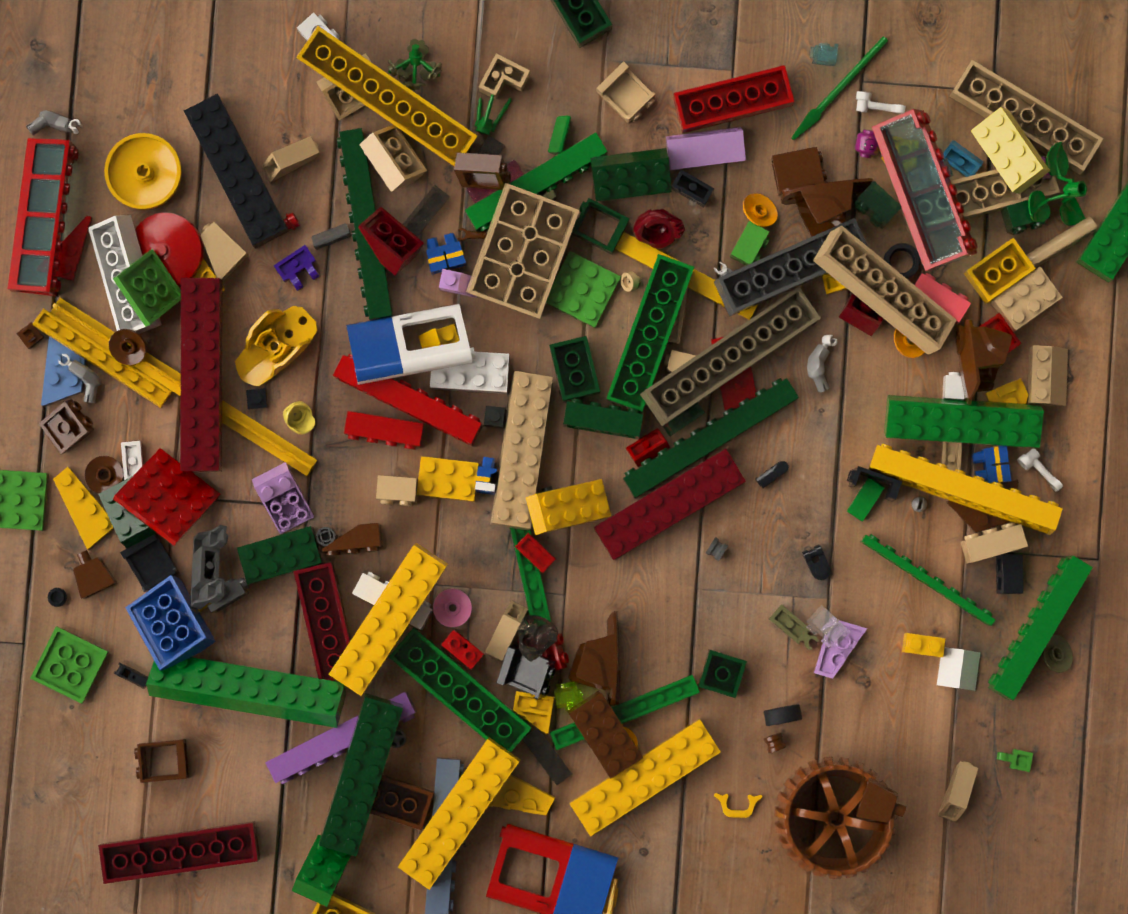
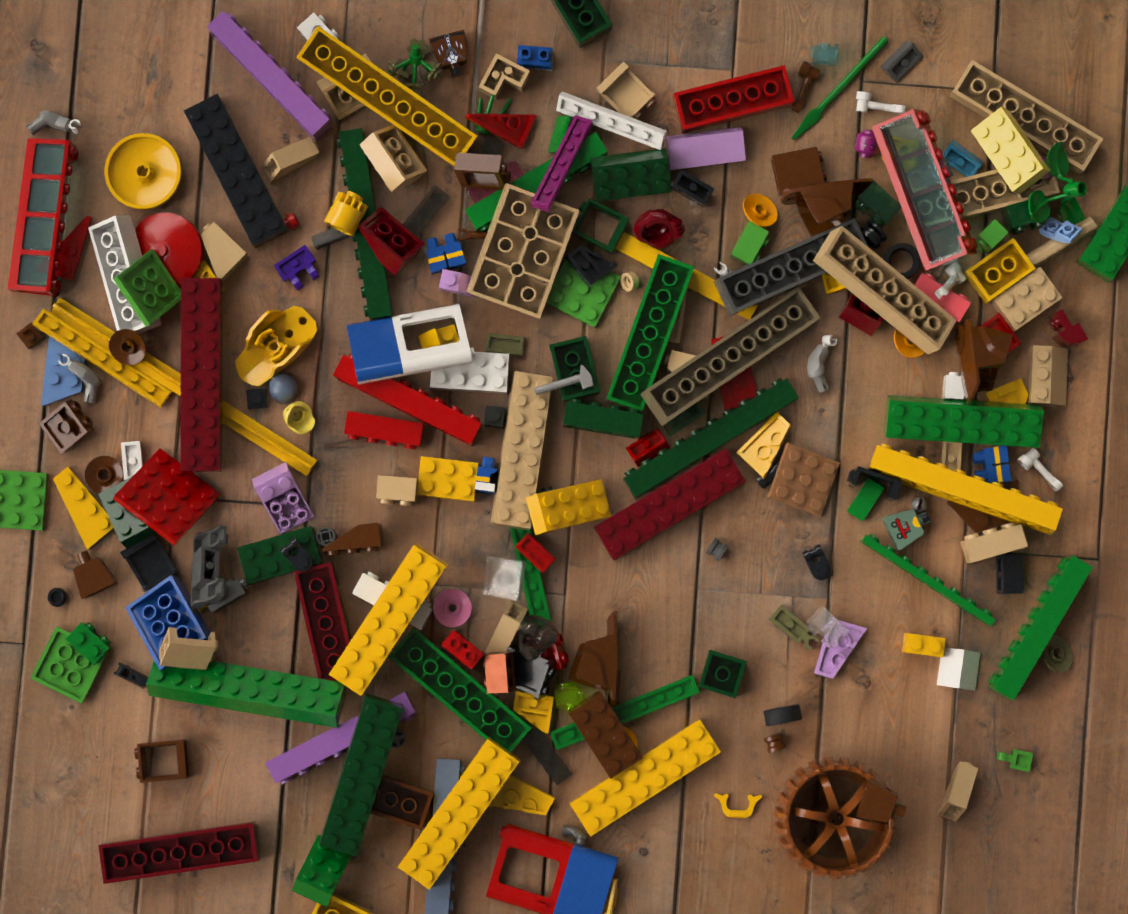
none -> green bracket [65,622,112,665]
none -> tan panel [159,627,218,670]
none -> medium lavender brick [207,11,333,142]
none -> sand blue hair [269,373,298,404]
none -> black plate [279,537,313,572]
none -> yellow gear [324,191,368,236]
none -> reddish brown torso [429,30,467,78]
none -> red wing [465,114,536,149]
none -> clear plate [483,556,525,600]
none -> brick [483,651,516,693]
none -> olive tile [485,333,525,357]
none -> blue hips [517,45,554,71]
none -> magenta tile [531,115,593,212]
none -> light grey piece [534,365,594,395]
none -> white plate [556,92,667,150]
none -> dark grey arm [562,825,587,846]
none -> black wing [565,245,618,287]
none -> yellow wing [736,412,791,479]
none -> medium nougat plate [767,443,840,517]
none -> reddish brown brick [792,61,820,113]
none -> black wheel [860,220,888,249]
none -> dark grey slope [880,41,923,83]
none -> sand green torso [881,509,931,551]
none -> white brick [935,262,967,299]
none -> bright green brick [975,219,1009,254]
none -> light blue slope [1039,217,1082,243]
none -> dark red brick [1049,309,1088,347]

